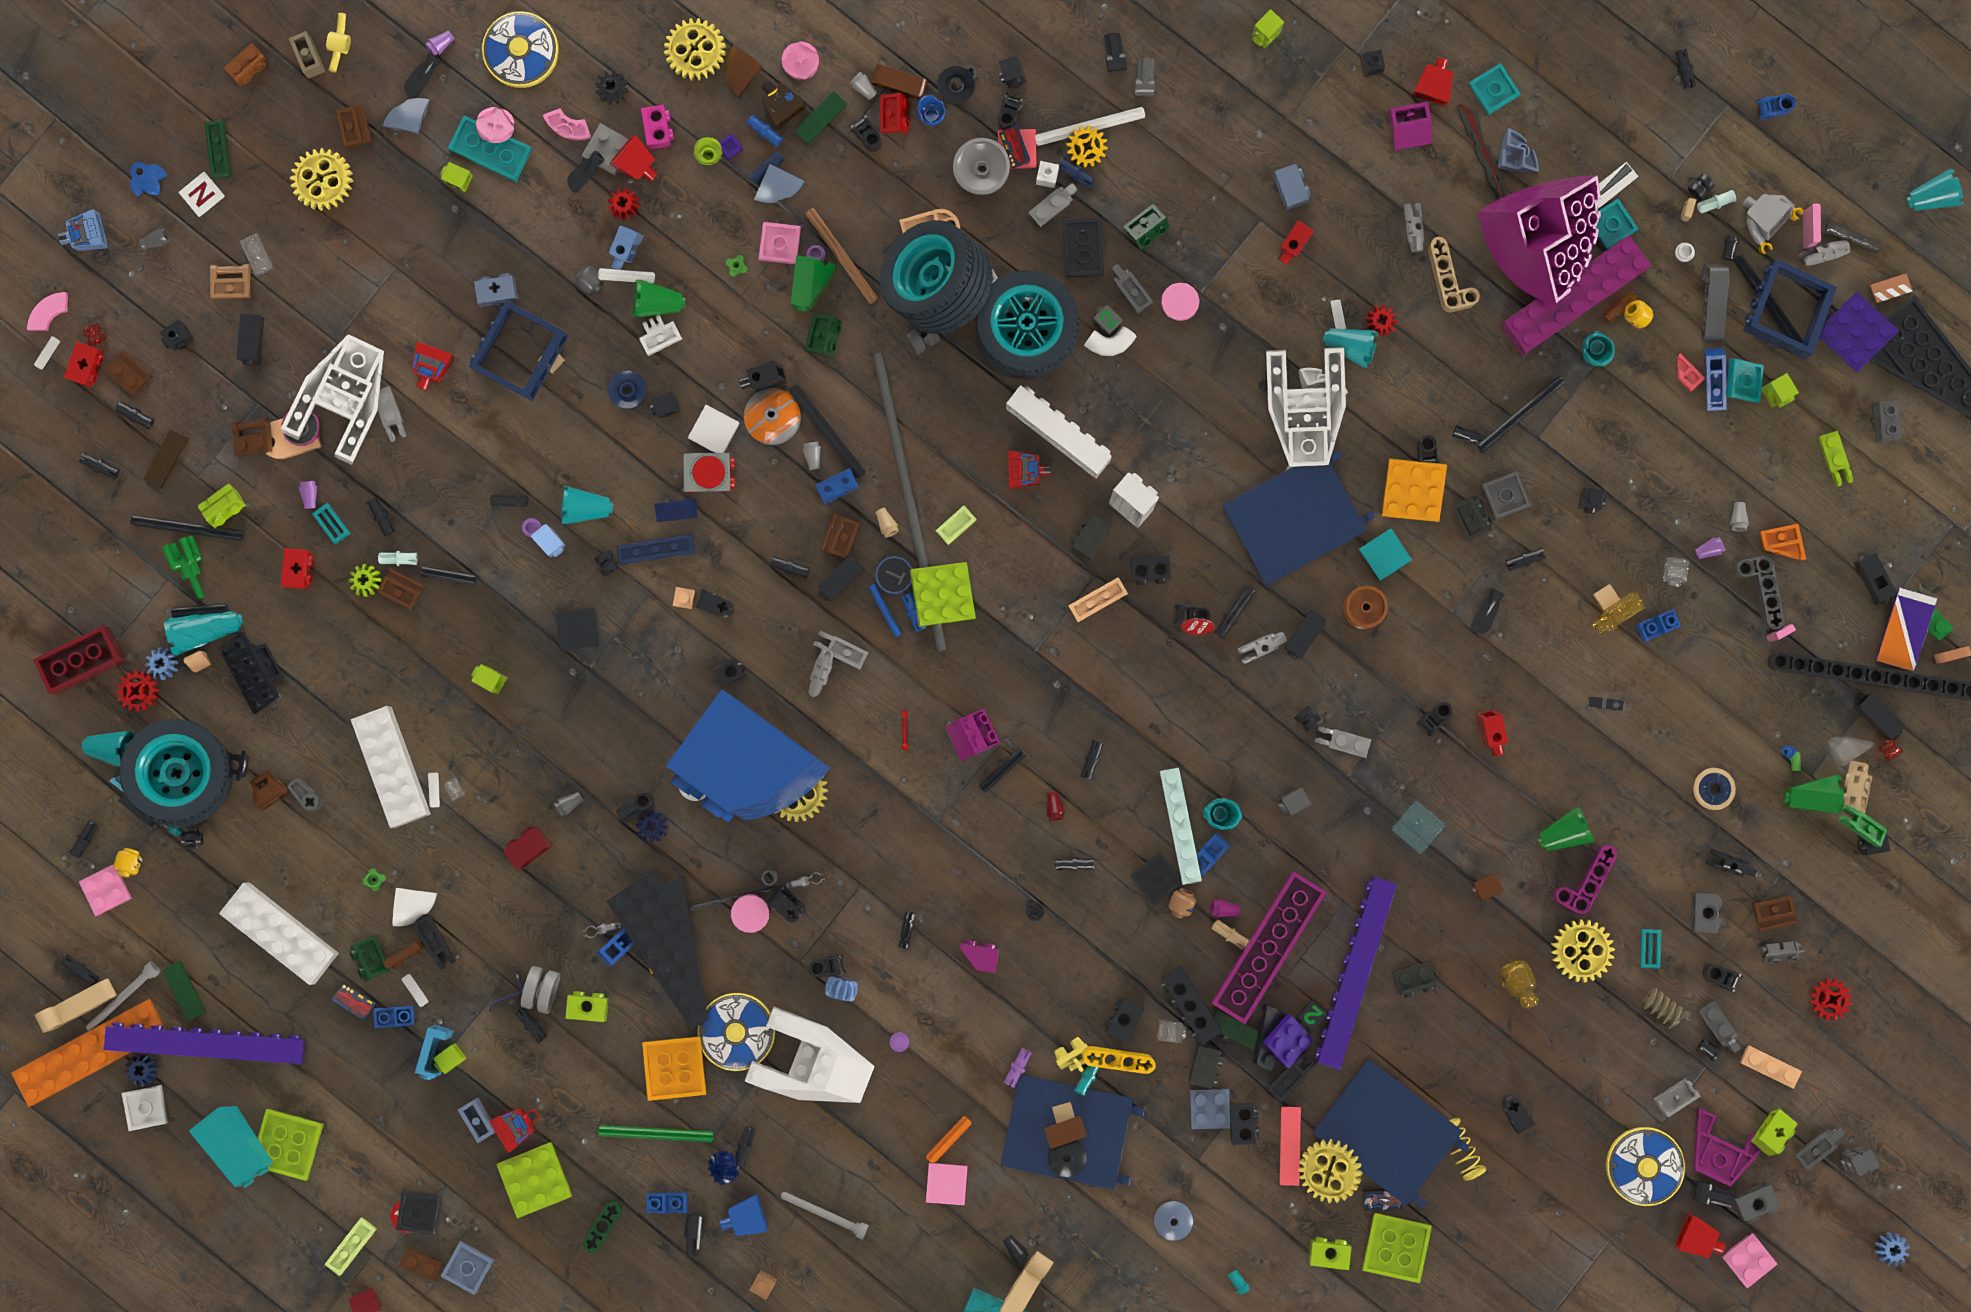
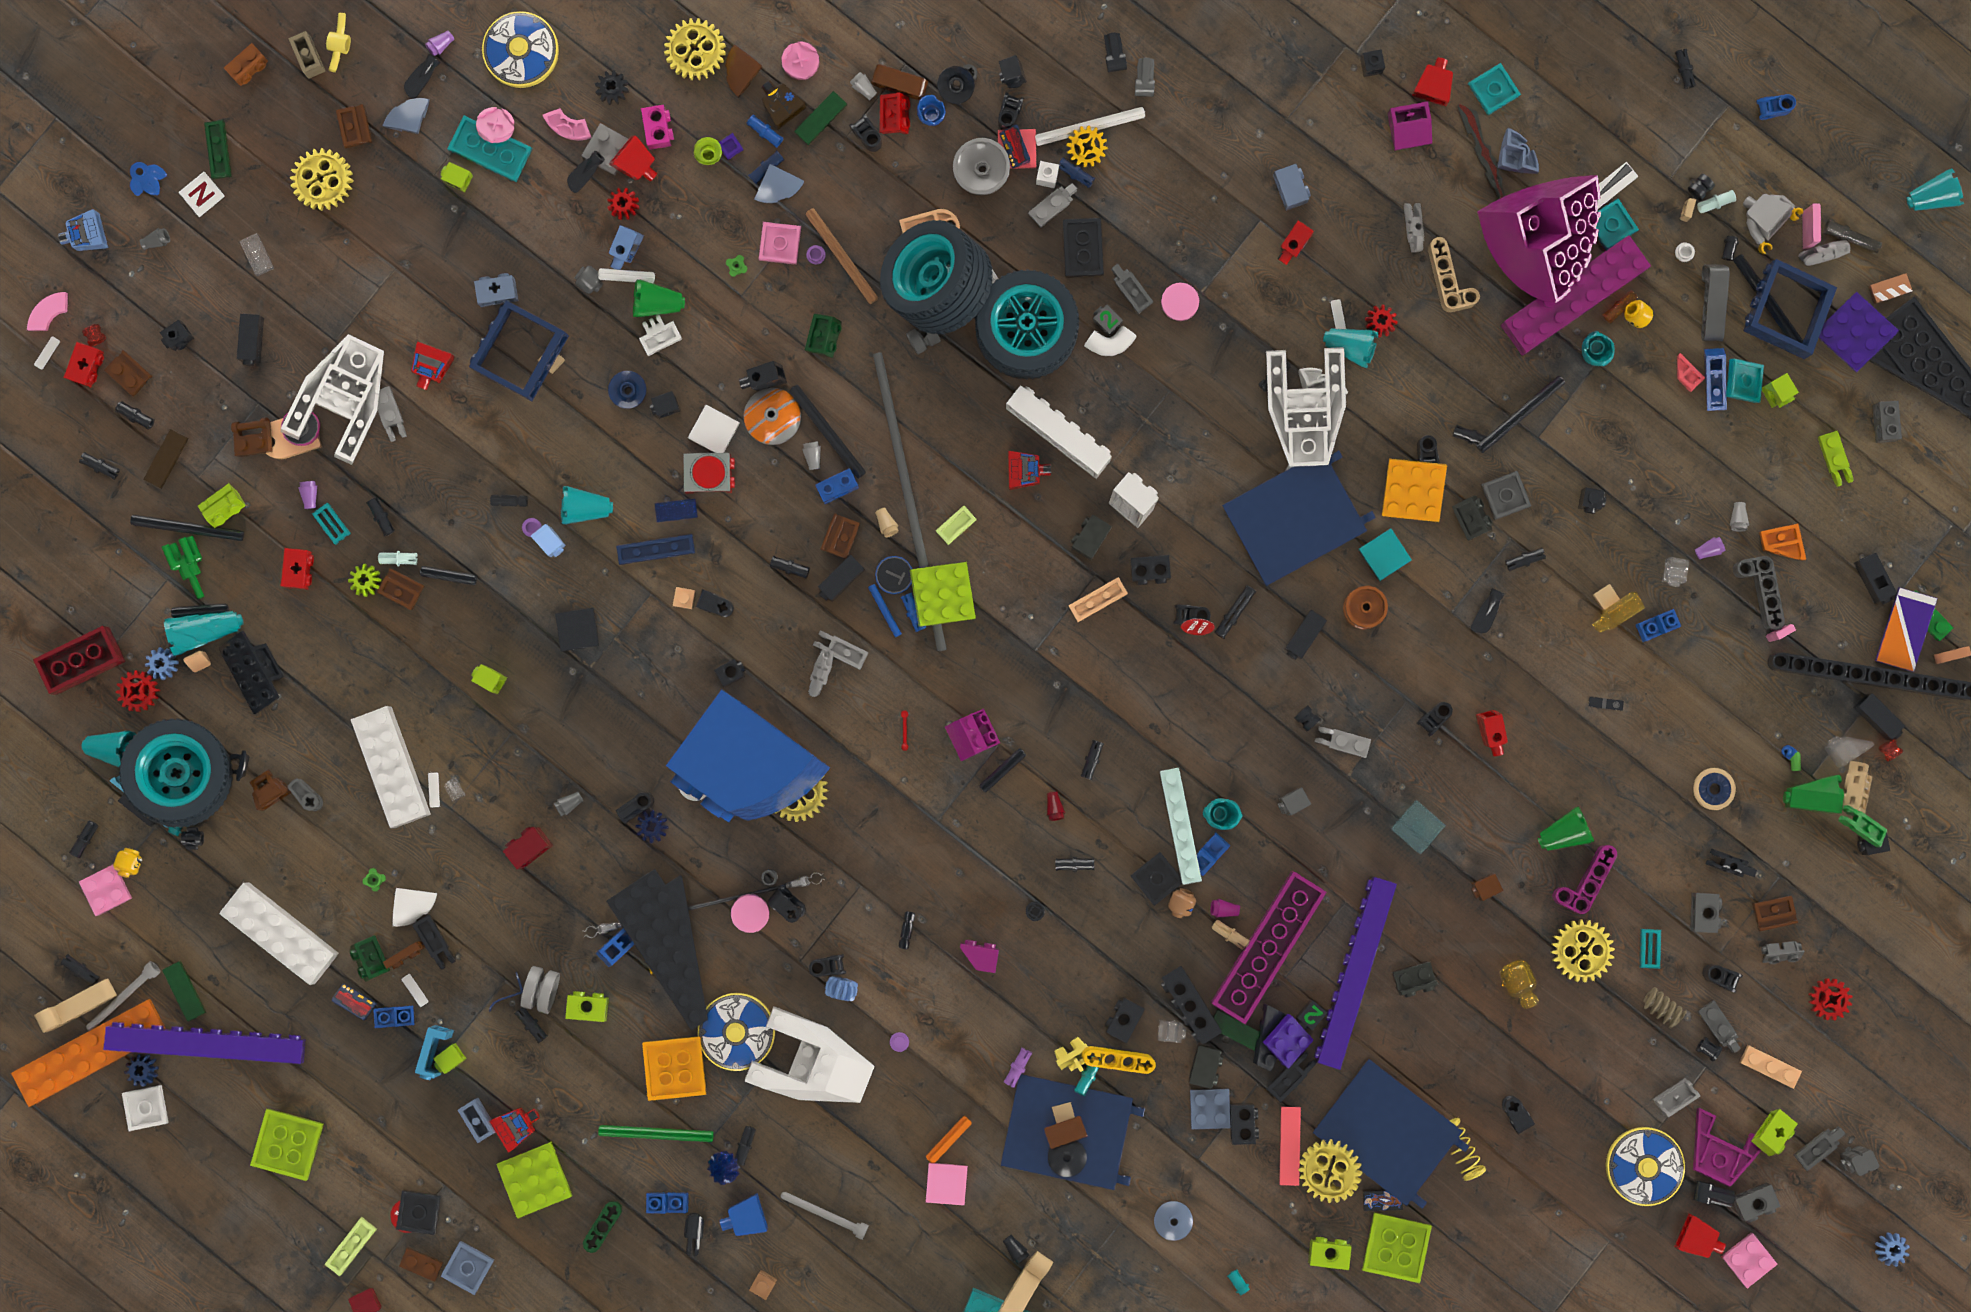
teal slope [189,1106,273,1188] -> none
medium nougat plate [210,264,251,299] -> none
black wheel [594,550,620,576] -> none
green slope [791,255,837,312] -> none
dark green bracket [1123,204,1170,250] -> none
light grey hinge [1237,632,1287,664] -> none
lime brick [1251,9,1284,48] -> none

